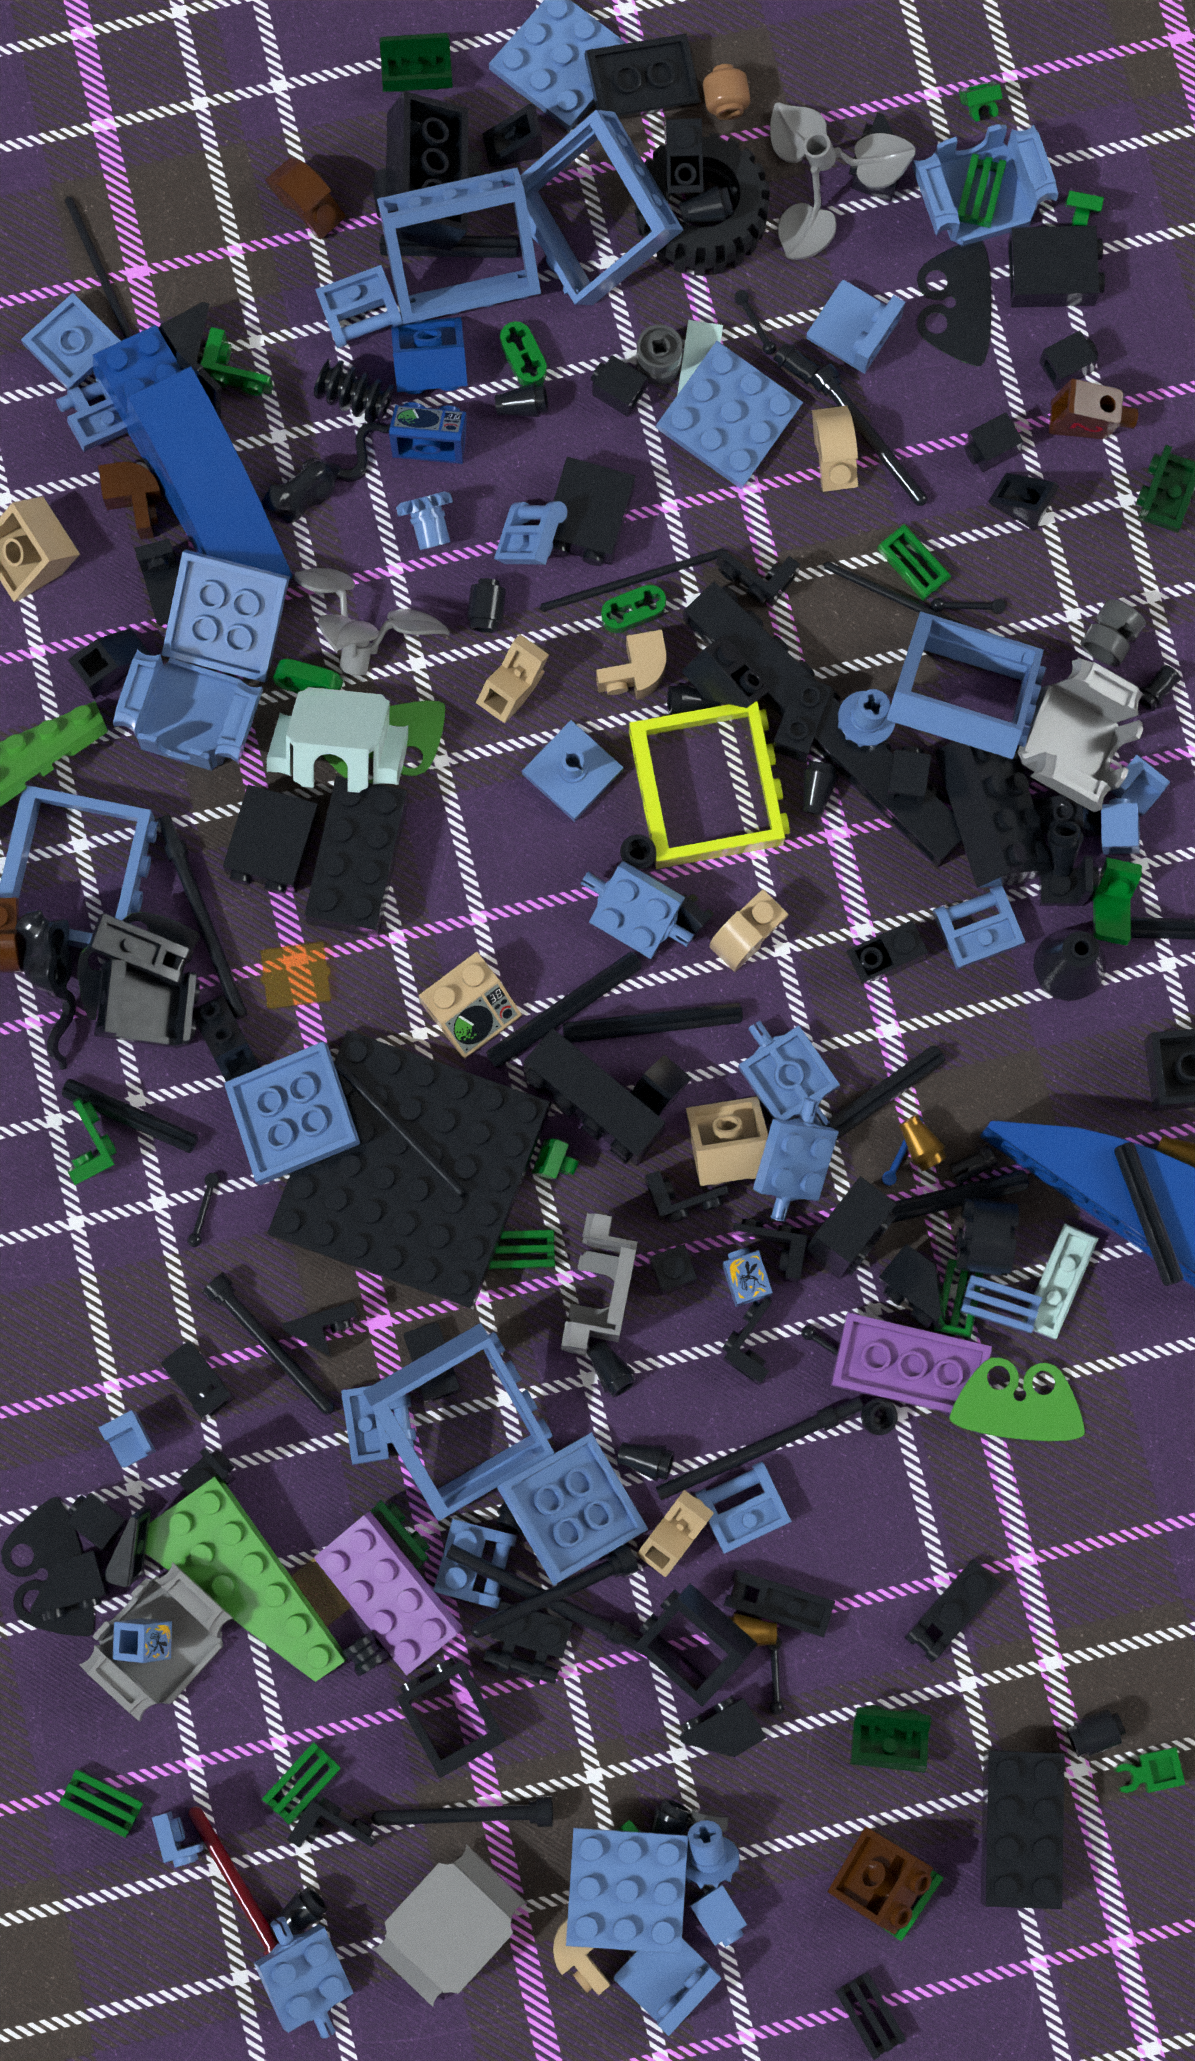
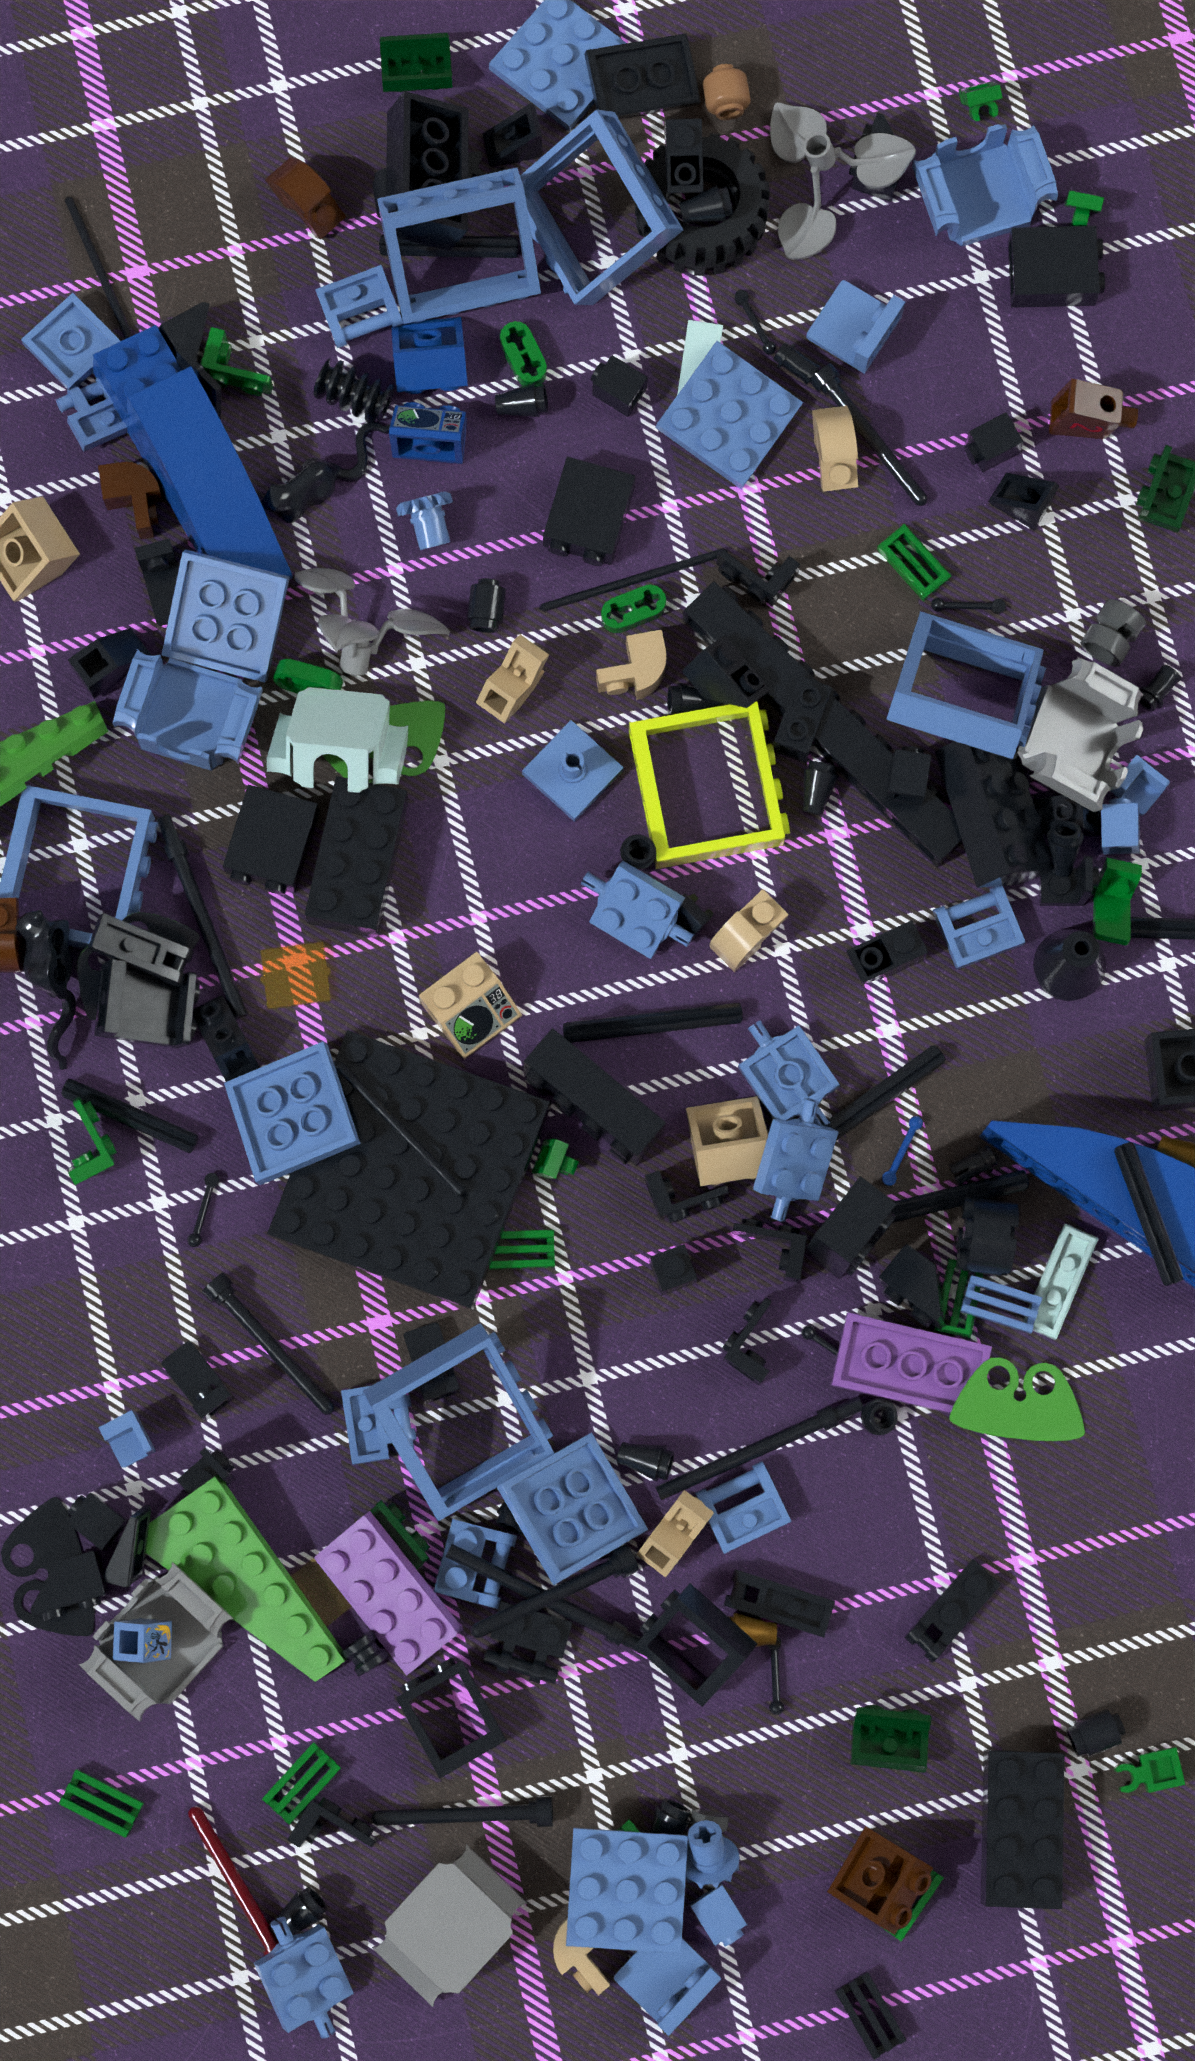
medium blue bracket [152,1811,205,1868] -> none
black slope [282,1302,360,1358] -> none
black axle [486,952,642,1068] -> none
medium blue plate [494,501,567,565] -> none
light grey piece [561,1213,638,1356] -> none
black cone [587,1341,637,1398] -> none
black brick [630,1055,692,1116] -> none
dark grey wheel [636,325,682,385] -> none
black slope [678,1695,766,1757] -> none
medium blue brick [722,1248,773,1307] -> none
black axle [823,561,967,626] -> none
medium blue gear [837,689,895,747] -> none
pearl gold cone [898,1114,947,1171] -> none
black piece [917,241,991,366] -> none
green tile [958,154,1006,228] -> none
black brick [1039,330,1098,391] -> none

